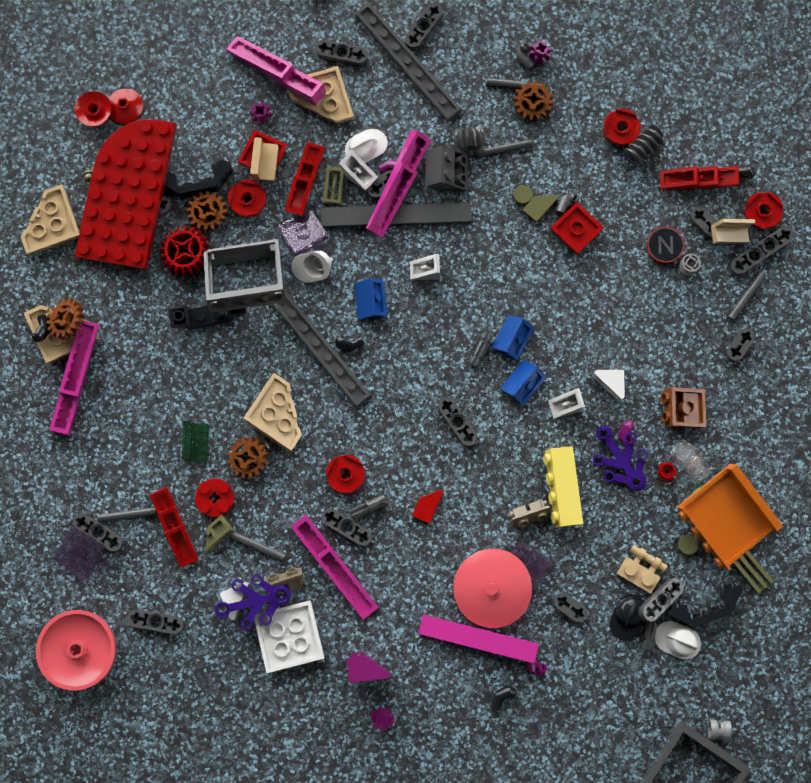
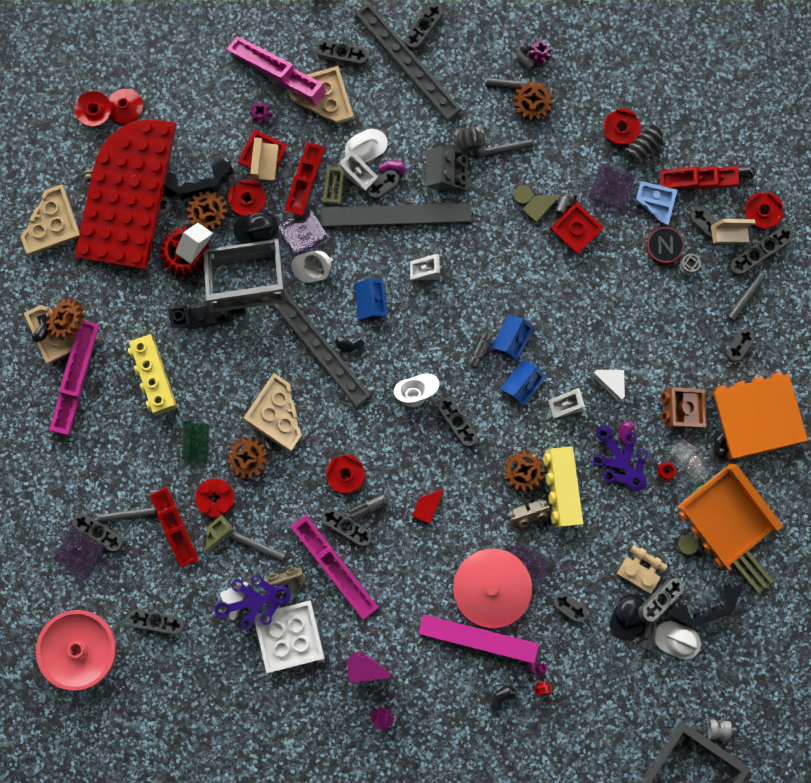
dark pink slope [366,130,432,238] -> none
none -> light yellow brick [128,334,178,416]
none -> white slope [175,223,213,264]
none -> black piece [233,212,278,244]
none -> white piece [394,374,439,407]
none -> dark orange gear [502,449,545,492]
none -> red plate [534,681,553,696]
none -> clear purple plate [587,163,636,211]
none -> light blue wing [635,181,677,226]
none -> orange panel [710,372,808,461]
none -> black arm [713,431,727,457]

